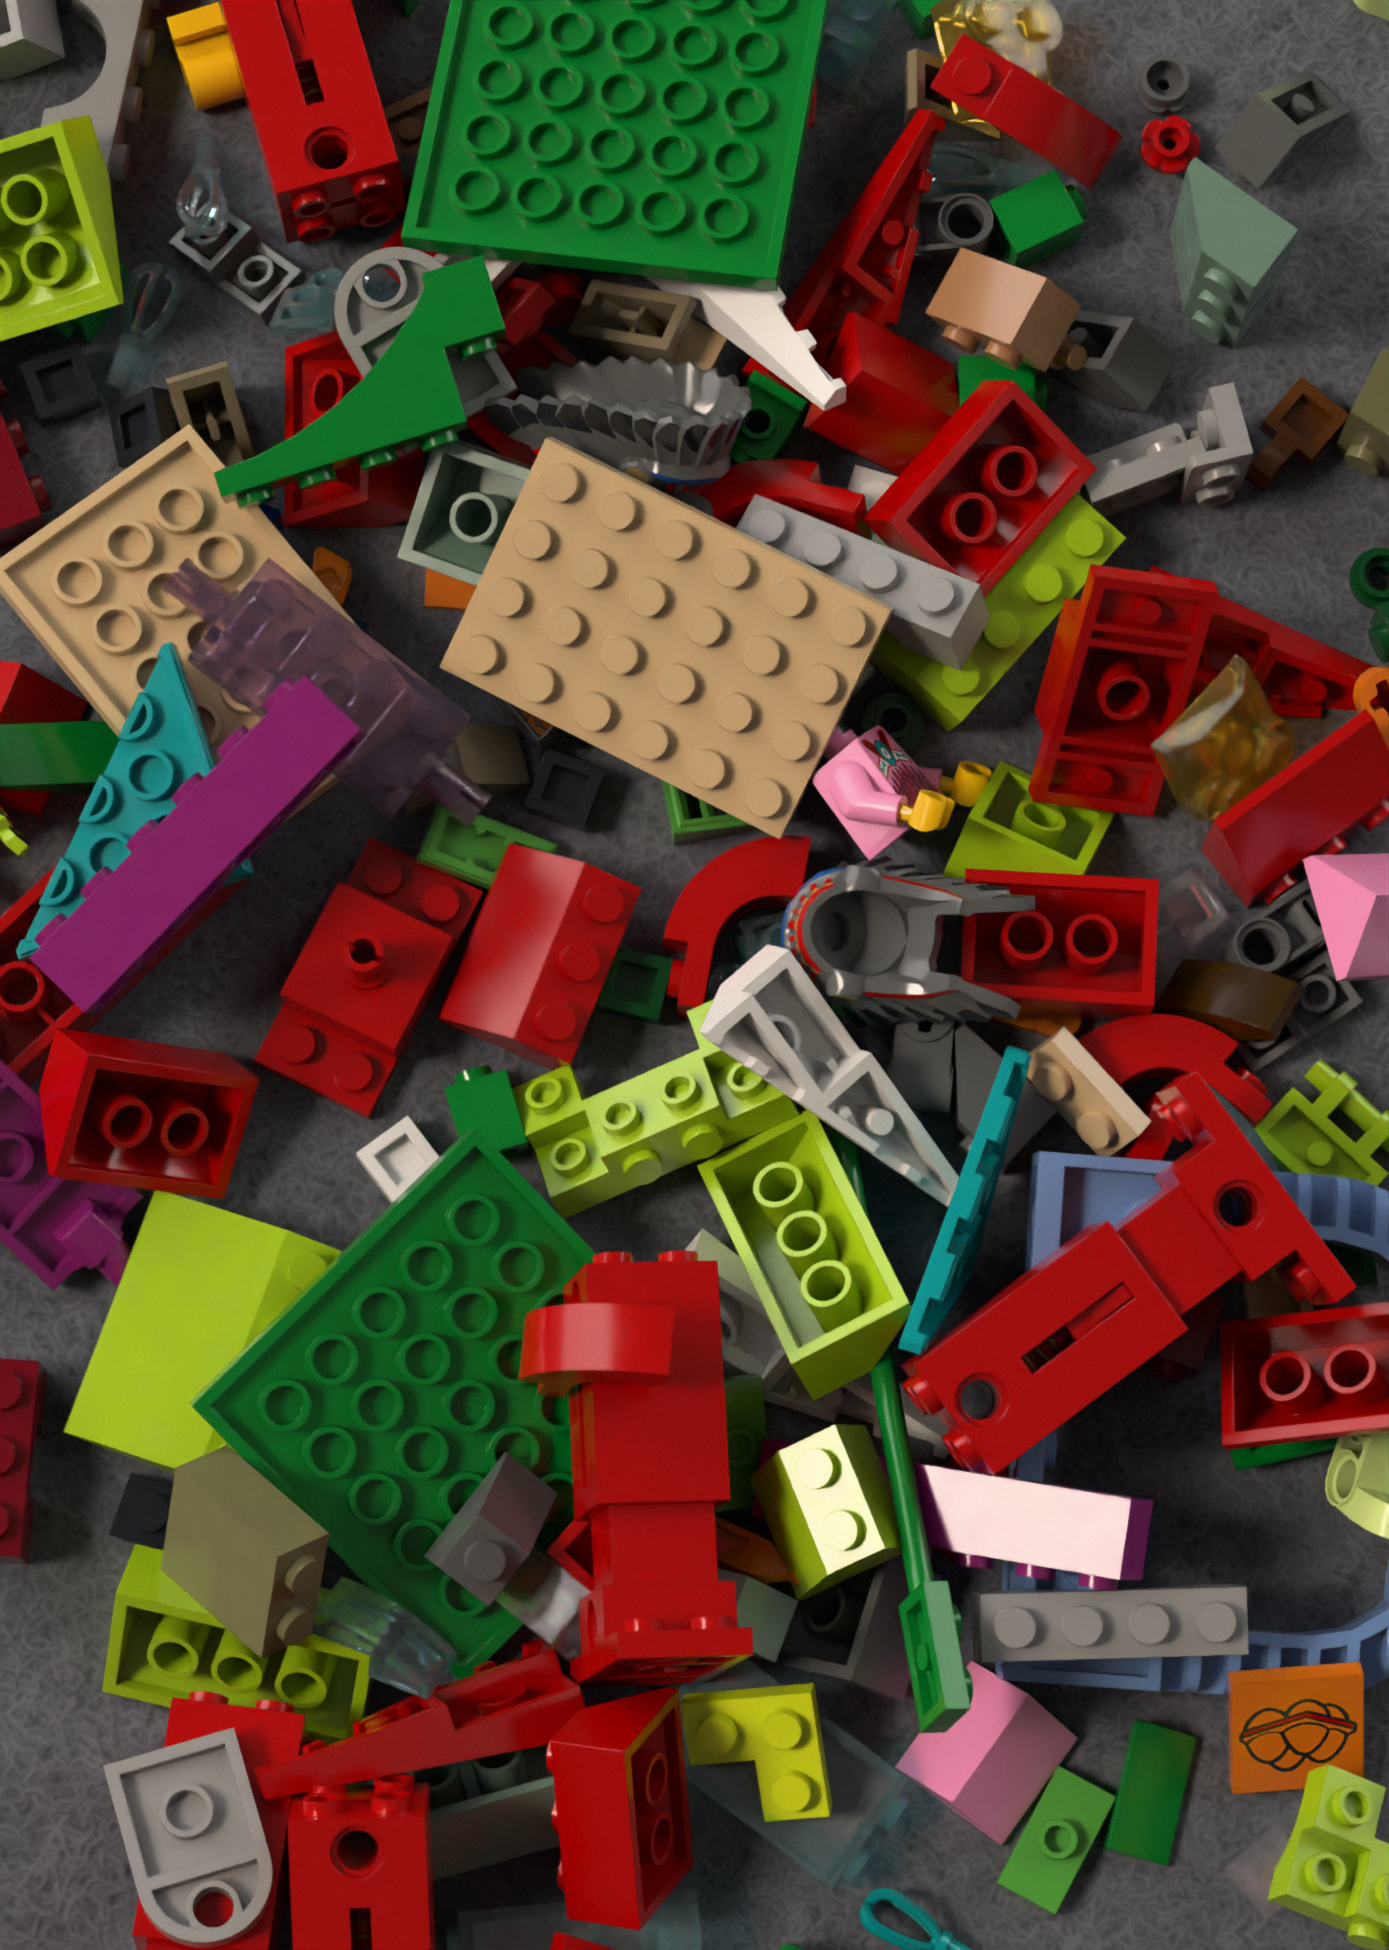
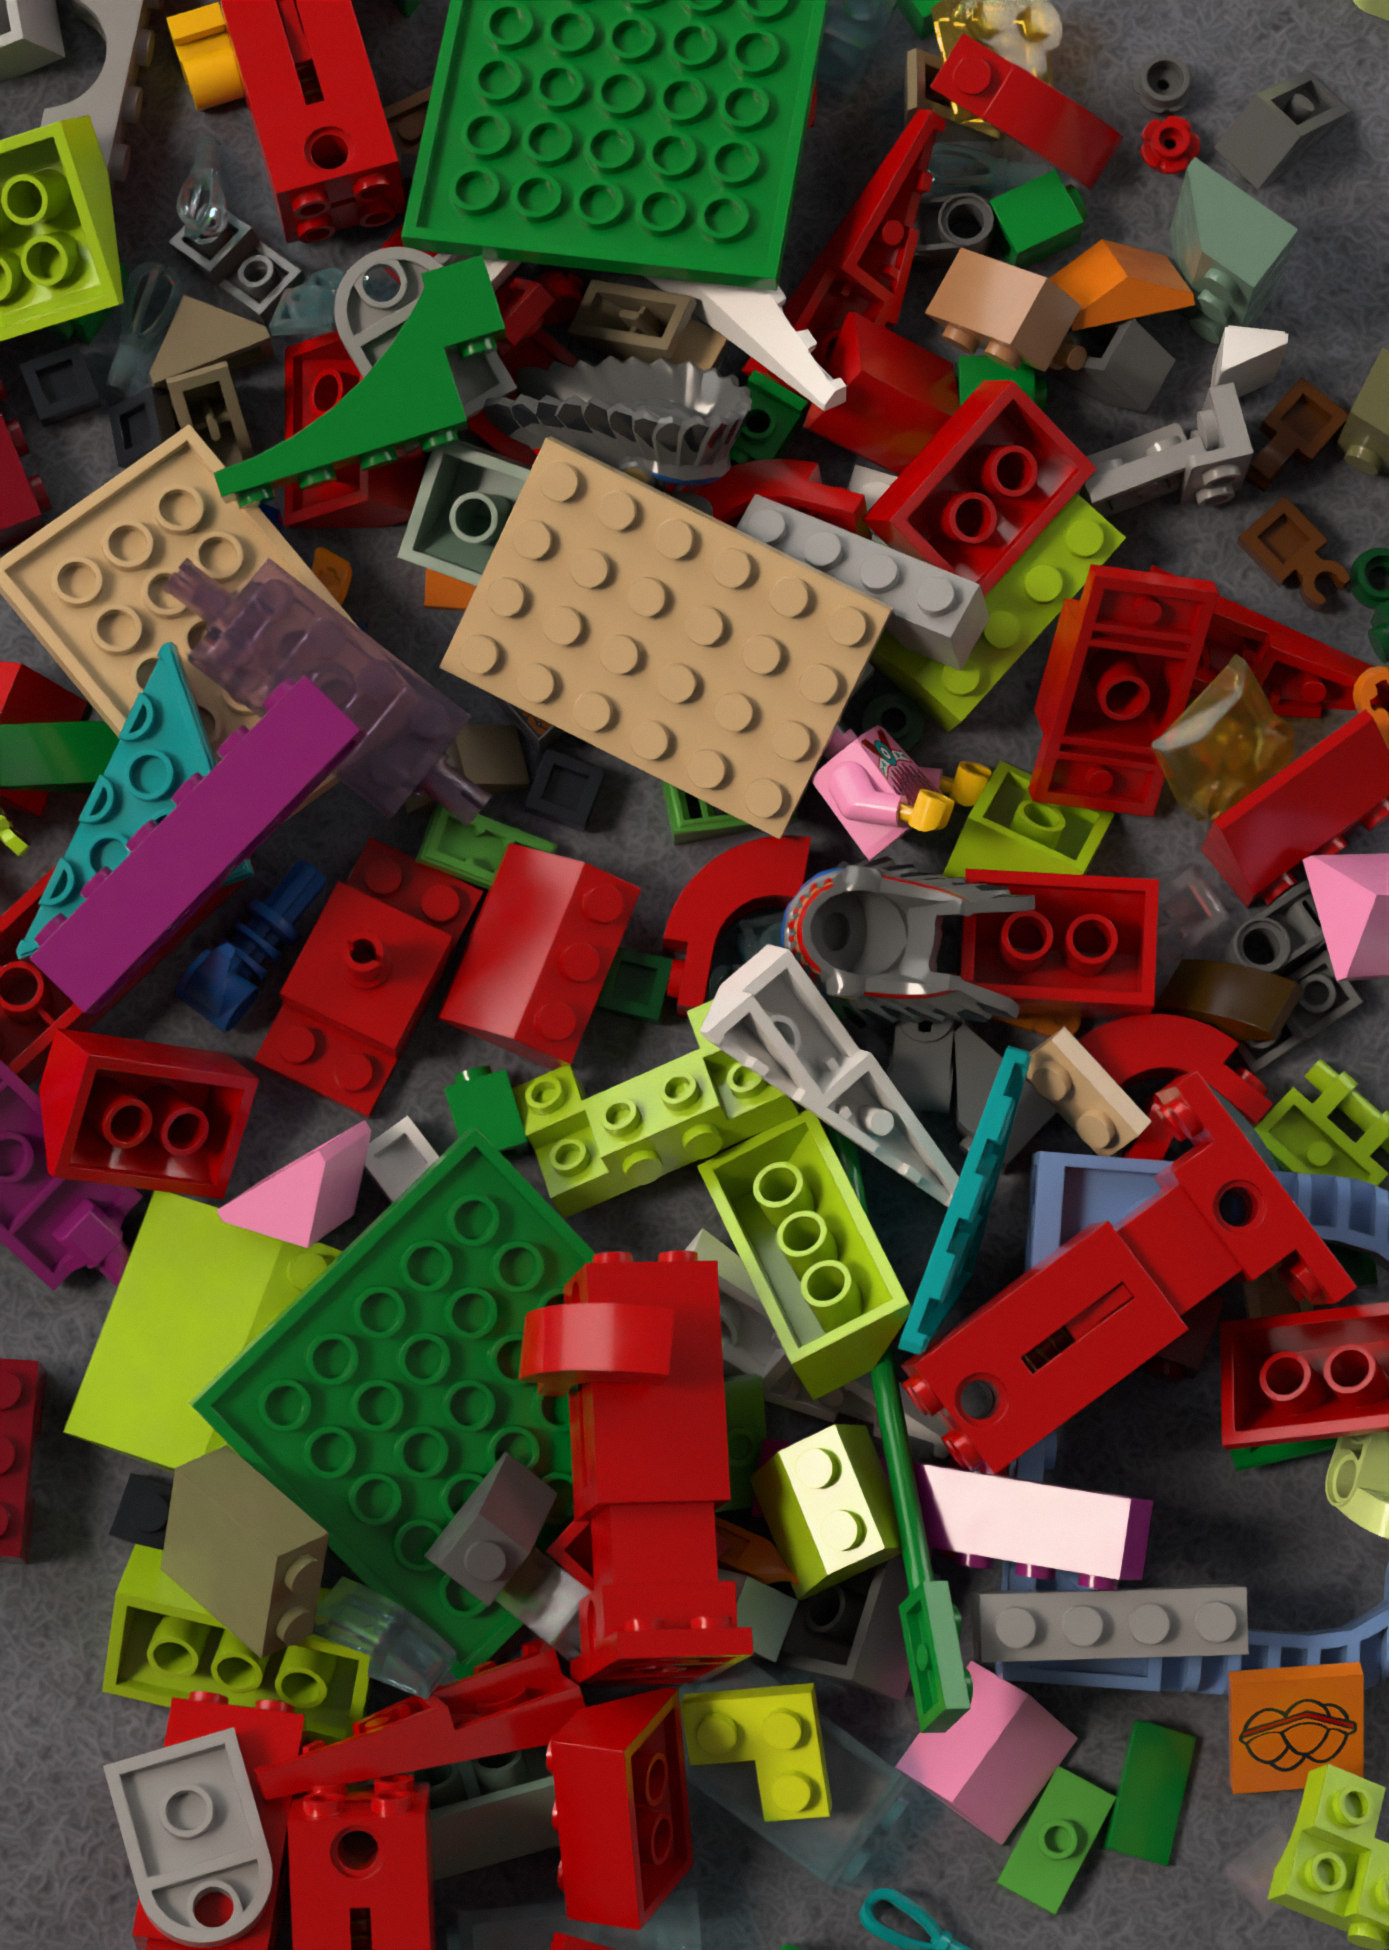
none -> dark tan slope [149,295,275,398]
none -> blue piece [174,860,327,1033]
none -> bright pink slope [216,1120,372,1248]
none -> orange slope [1049,239,1195,331]
none -> white slope [1211,325,1288,397]
none -> reddish brown plate [1237,496,1350,612]

